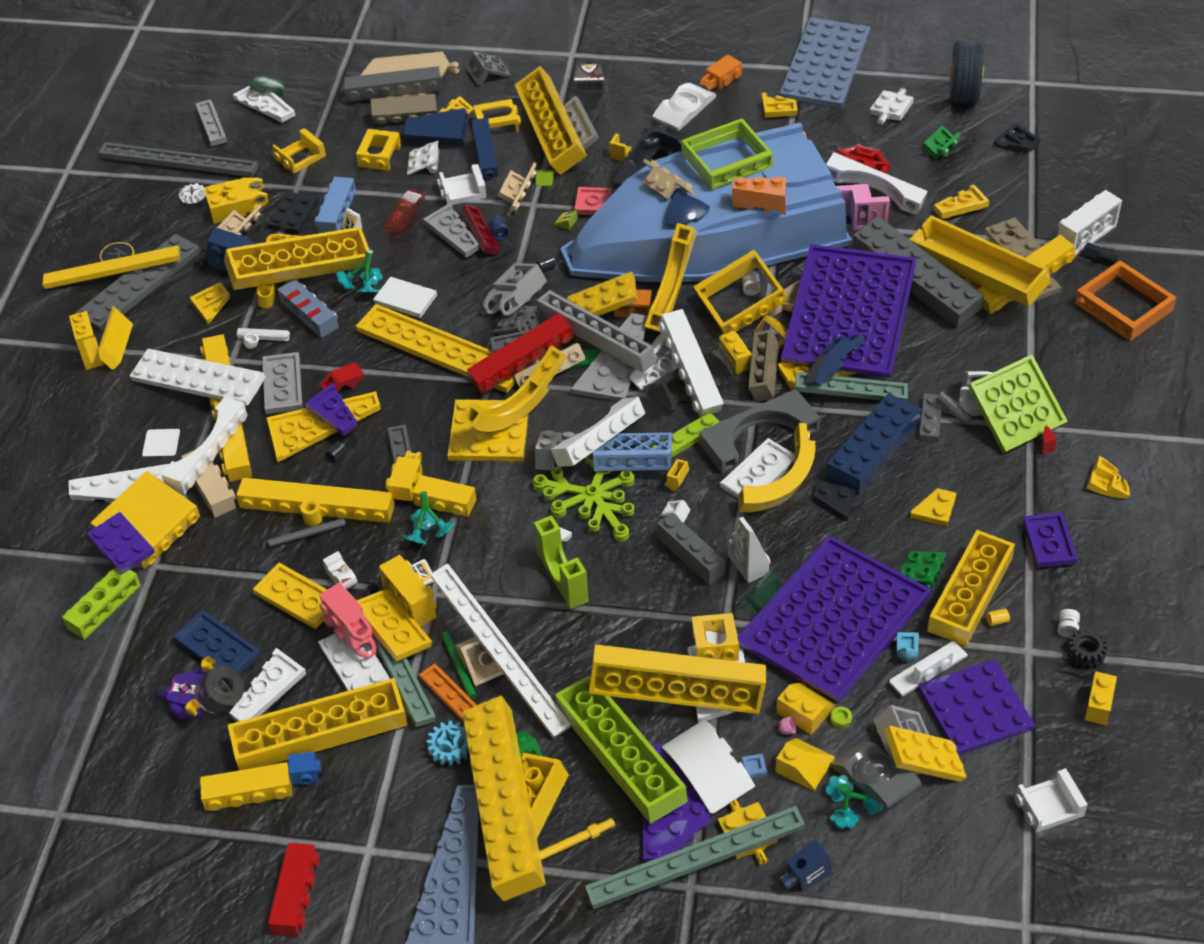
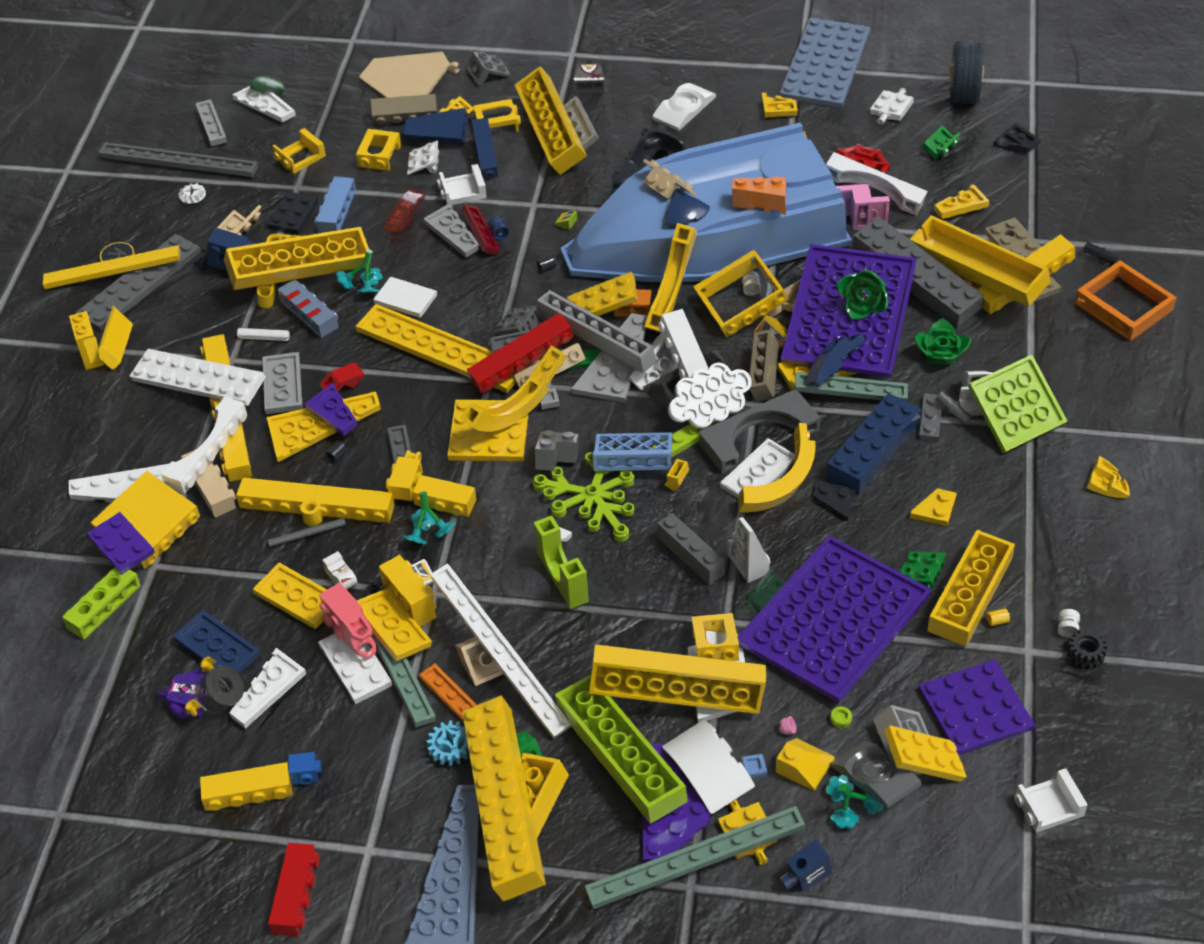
white sticker [142,429,180,456] -> none
yellow wing [190,282,230,324] -> none
yellow brick [204,178,269,224] -> none
yellow brick [228,678,408,770] -> none
white hinge [243,333,259,349] -> none
slope [342,208,362,229] -> none
dark grey brick [344,66,442,102] -> none
green bar [441,632,477,700] -> none
light grey brick [482,263,547,315] -> none
tan bracket [497,163,537,216] -> none
lime slope [536,170,554,186] -> none
yellow bar [539,818,615,860] -> none
white arch [551,397,645,467] -> none
coral plate [575,187,612,215] -> none
yellow panel [609,134,632,162] -> none
white slope [661,500,690,523] -> none
lime window [681,119,773,190] -> none
orange brick [700,55,742,90] -> none
yellow brick [719,331,752,374] -> none
yellow slope [776,683,836,735] -> none
white bracket [889,641,967,697] -> none
medium azure plate [897,632,919,663] -> none
dark purple plate [1023,512,1078,568] -> none
red slope [1042,425,1057,455] -> none
white brick [1057,190,1122,256] -> none
yellow brick [1084,672,1117,725] -> none
none -> light grey plate [539,381,560,410]
none -> white plate [668,363,751,429]
none -> green brick [836,270,888,320]
none -> green brick [914,318,972,365]

